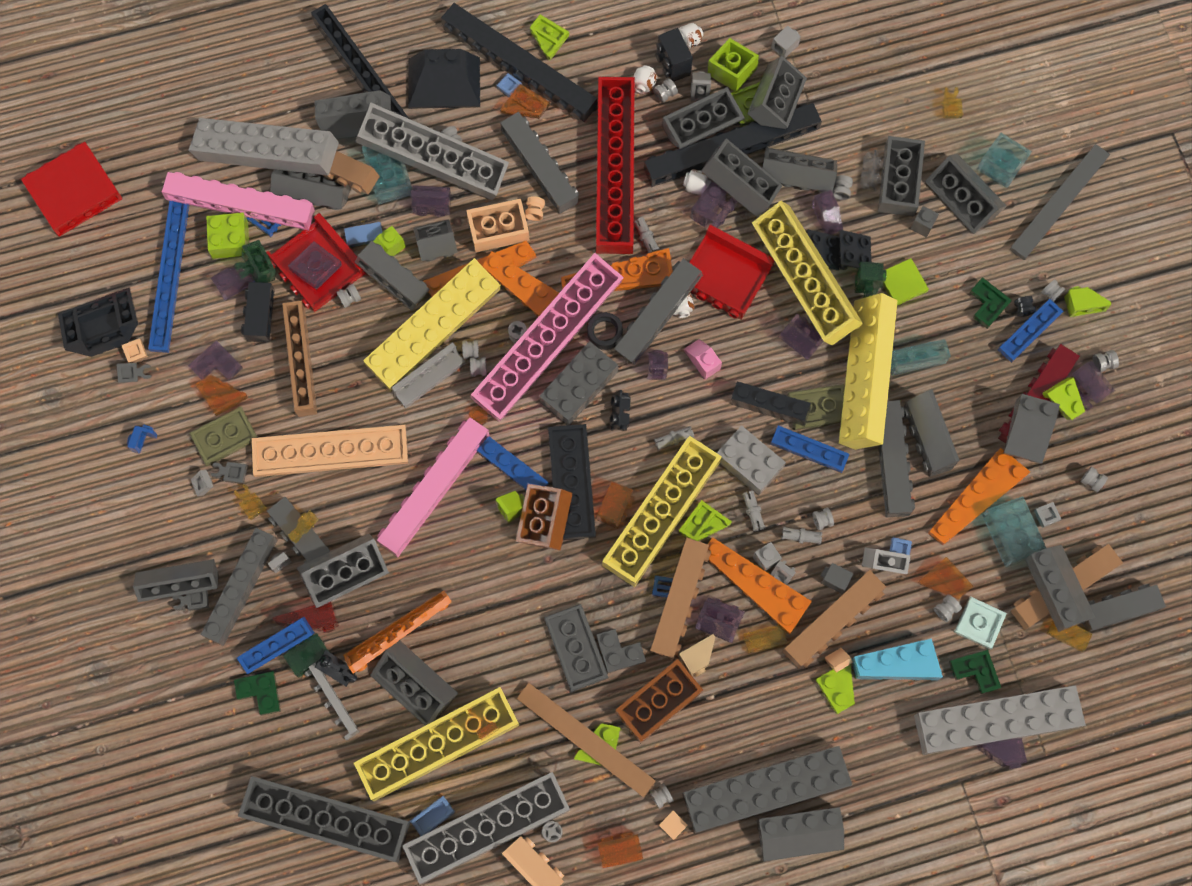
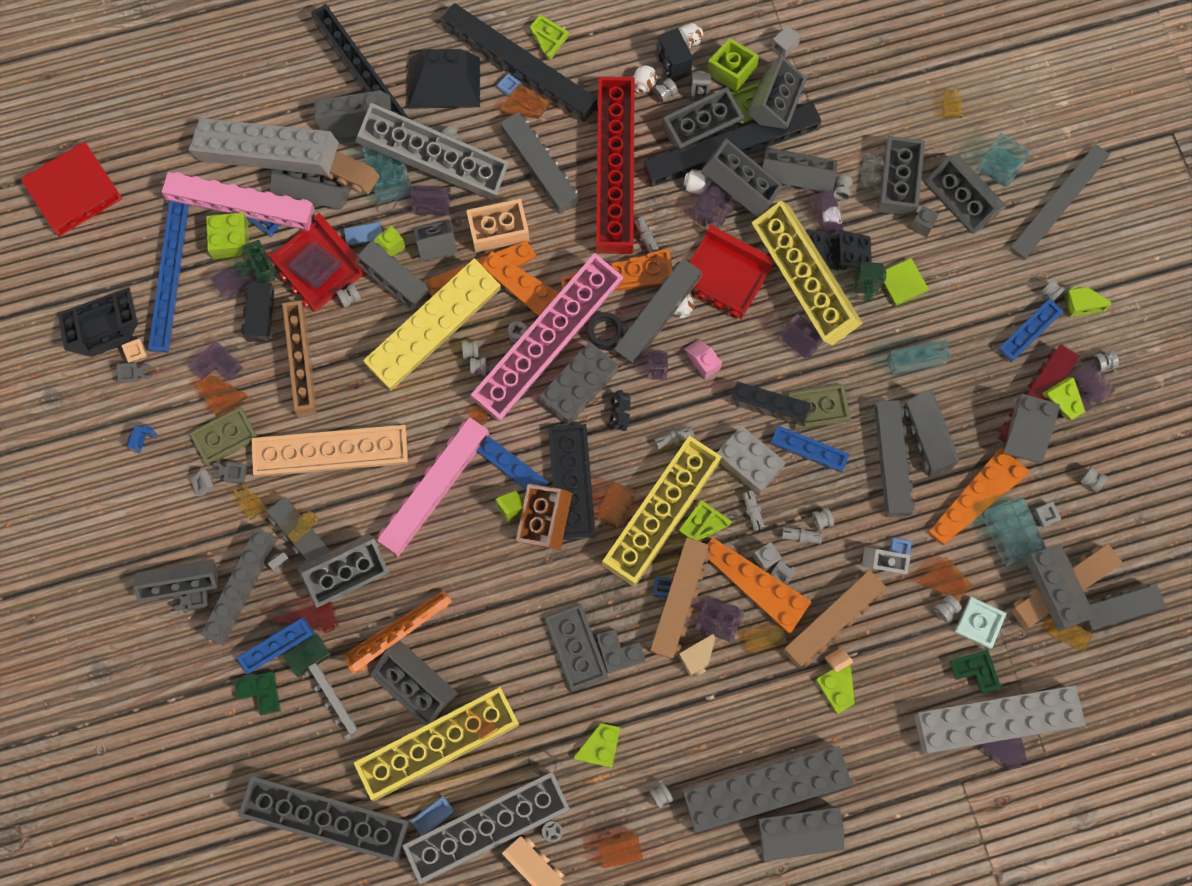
black hinge [315,650,357,687] -> none
light grey fence [392,342,466,409] -> none
medium nougat tile [517,683,656,798] -> none
light nougat wheel [525,196,545,221] -> none
dark orange brick [615,659,703,744] -> none
light nougat tile [659,811,687,840] -> none
dark grey brick [821,563,854,594] -> none
light yellow brick [839,293,897,450] -> none
medium azure wedge [852,638,943,680] -> none
dark green plate [970,277,1012,329] -> none
black wheel [1014,296,1036,317] -> none

